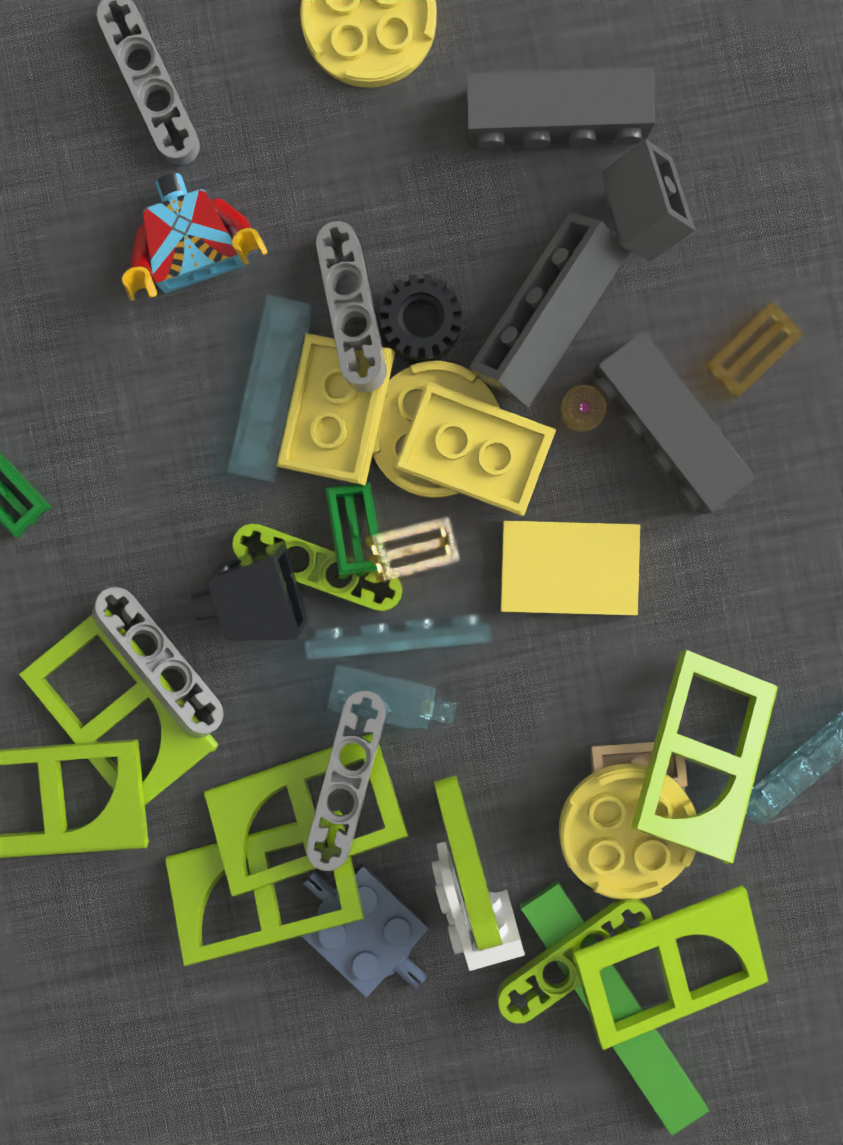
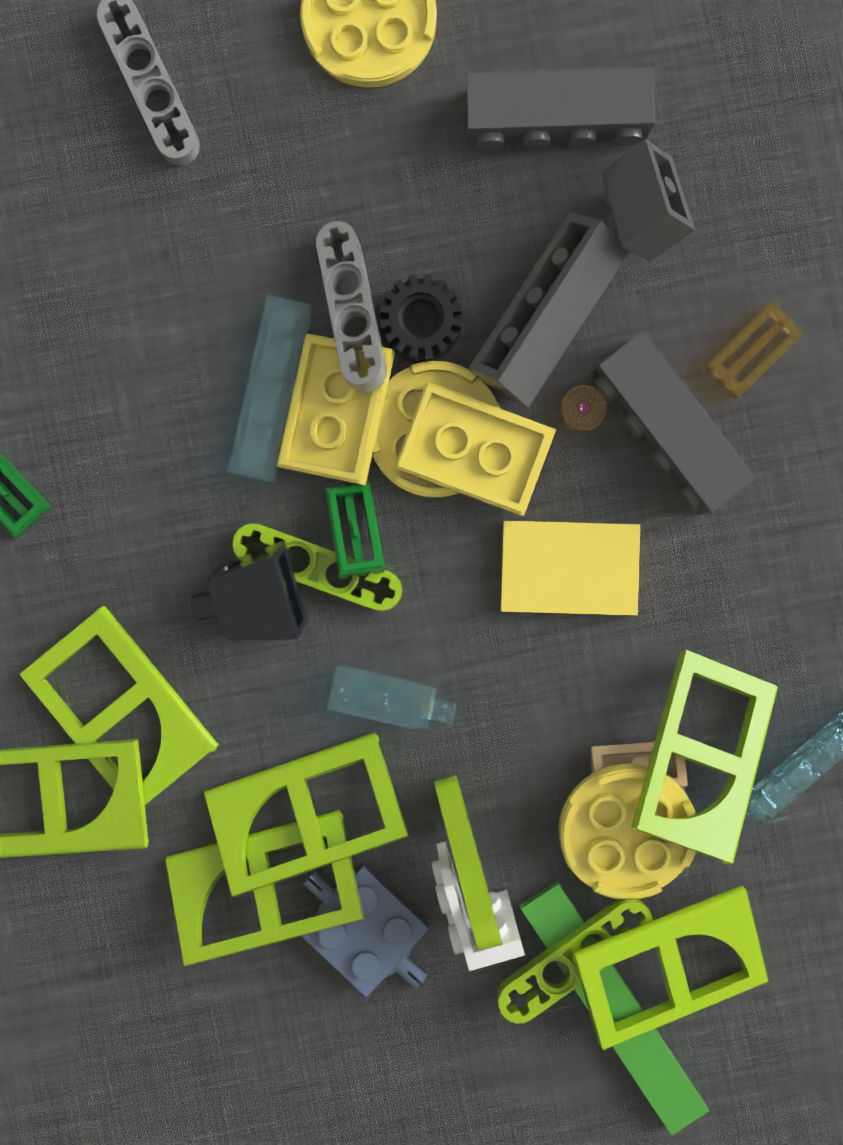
light grey beam [92,587,224,738] -> none
torso [122,173,267,301] -> none
clear light blue plate [305,614,492,660] -> none
light grey beam [306,690,386,871] -> none
clear yellow tile [365,517,461,583] -> none

